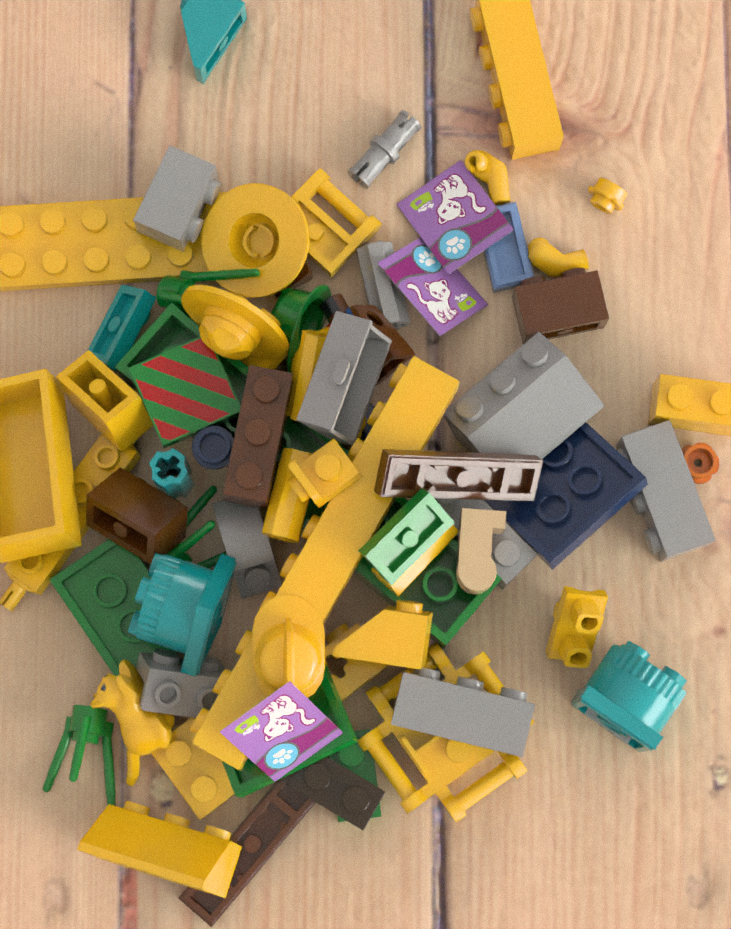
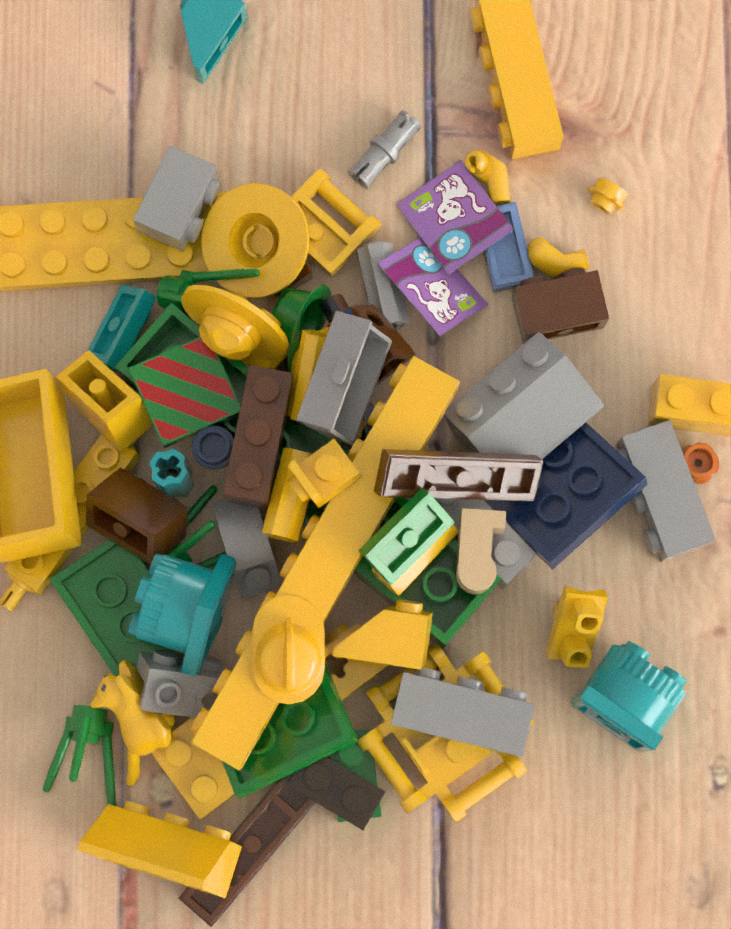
sticker [220,681,343,781] -> none

